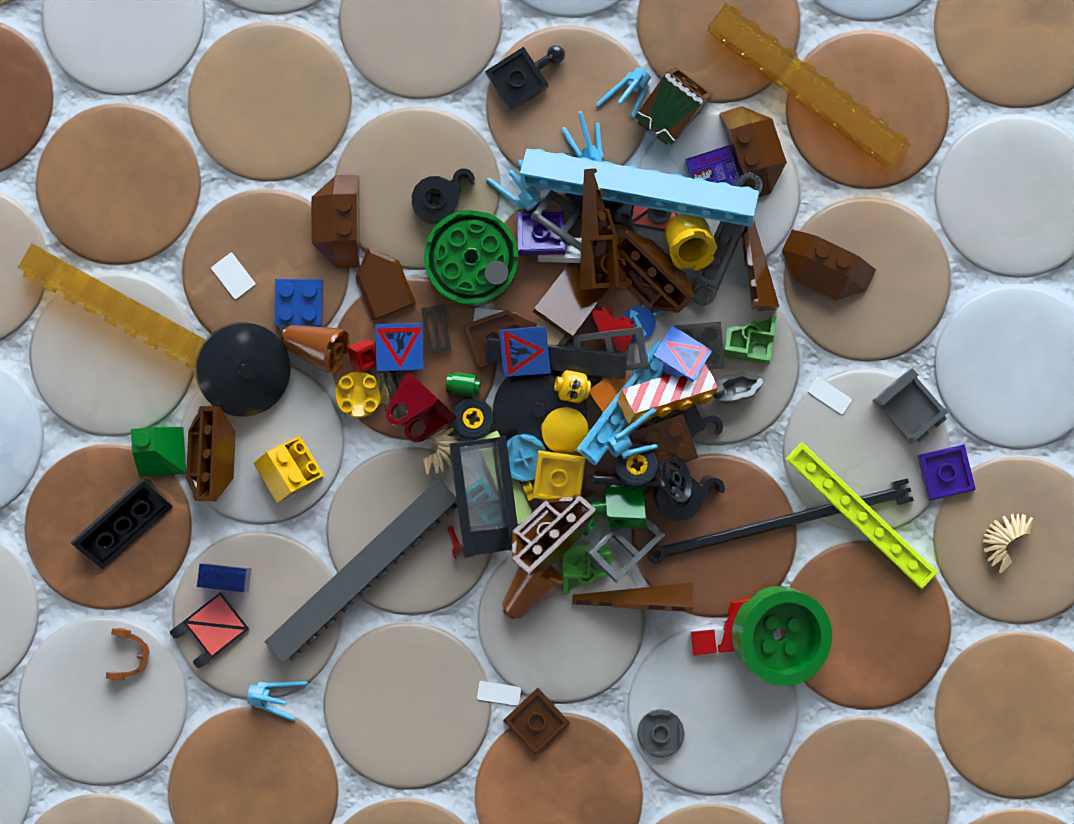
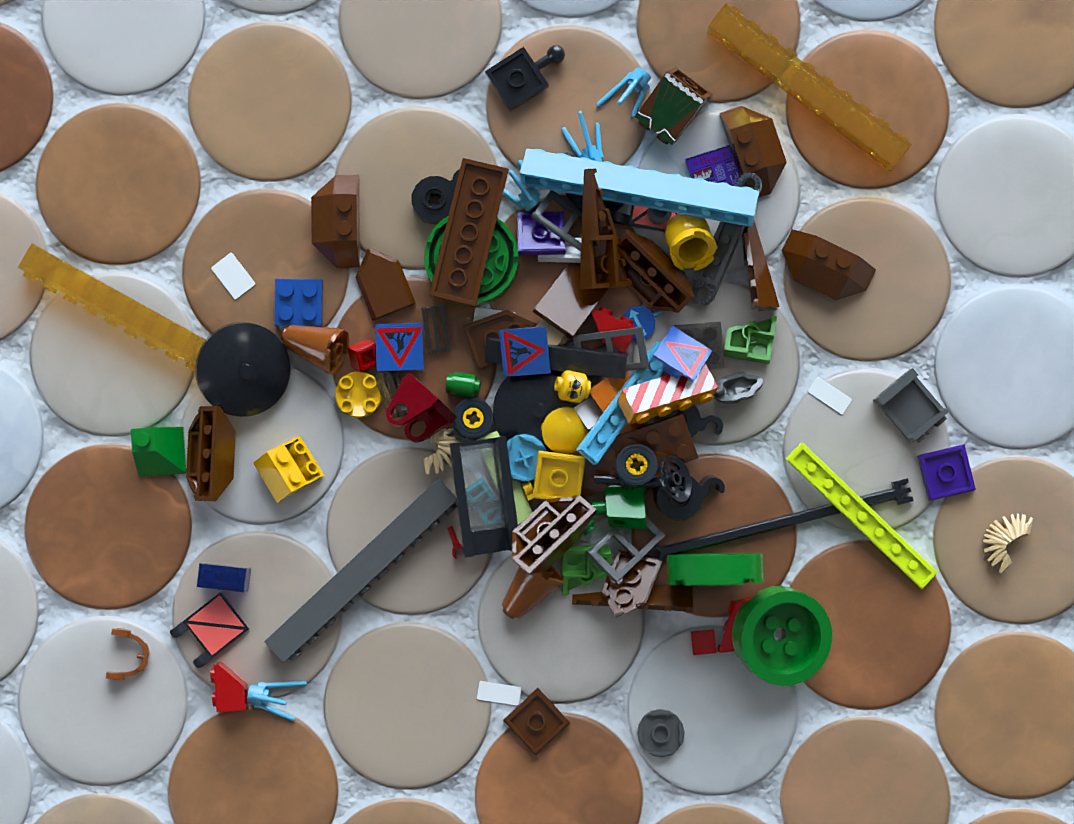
black slope [71,478,173,569] -> none
dark grey tile [485,261,509,286] -> none
medium azure plant [607,408,658,459] -> none
none -> red slope [210,662,249,712]
none -> reddish brown plate [429,158,509,307]
none -> white sticker [574,397,603,430]
none -> tile [601,549,662,618]
none -> green brick [667,553,764,585]

